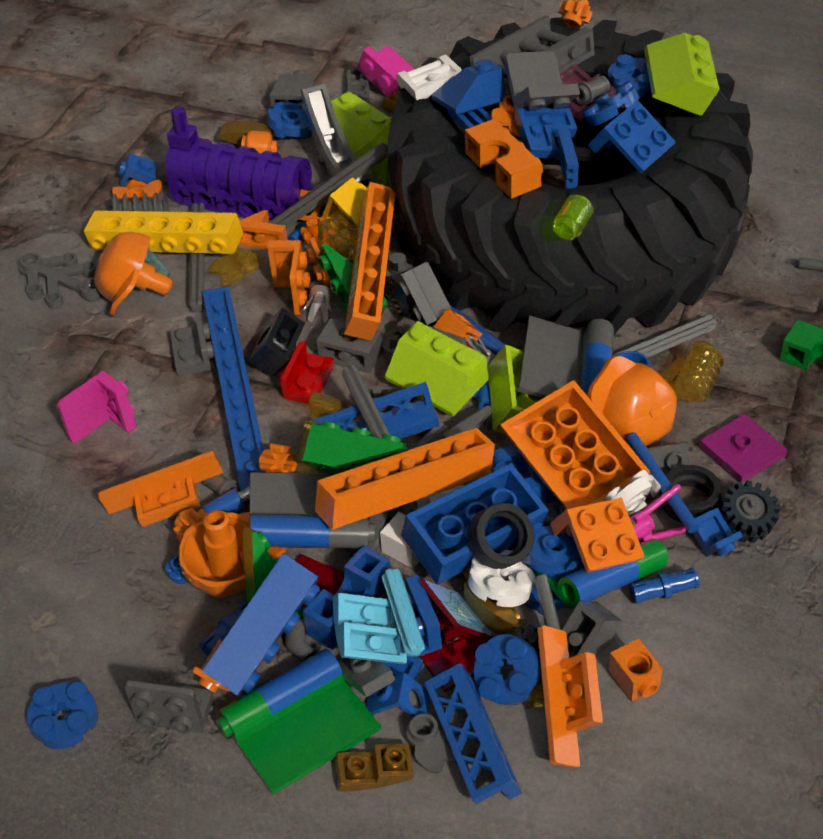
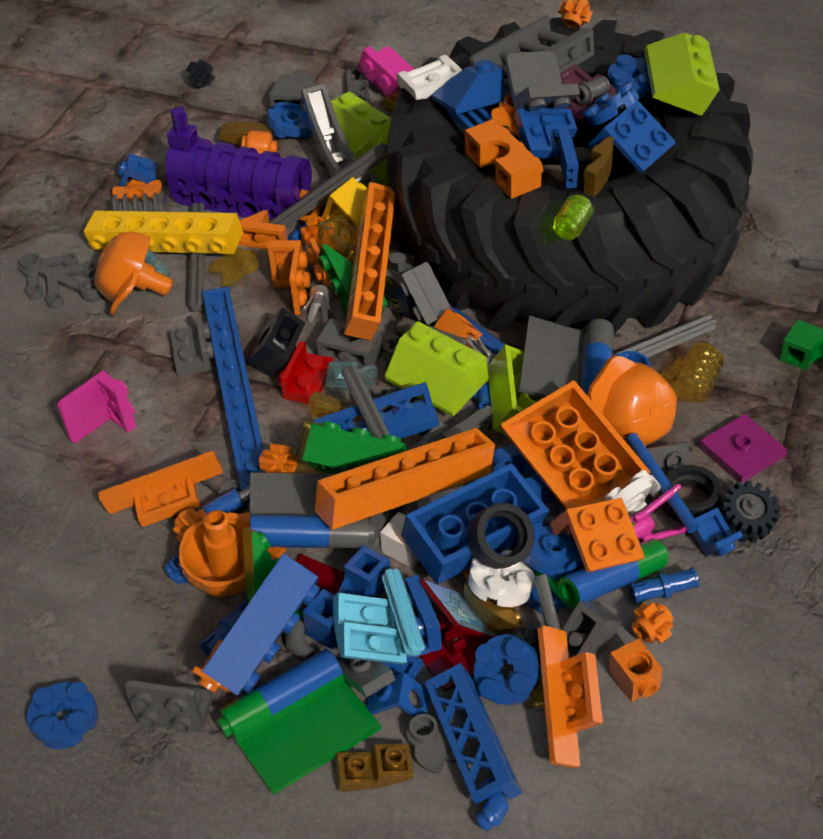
none -> black gear [186,59,216,88]
none -> clear light blue plate [326,362,378,391]
none -> blue arm [476,777,509,831]
none -> pearl gold slope [583,136,614,197]
none -> orange gear [632,602,673,644]

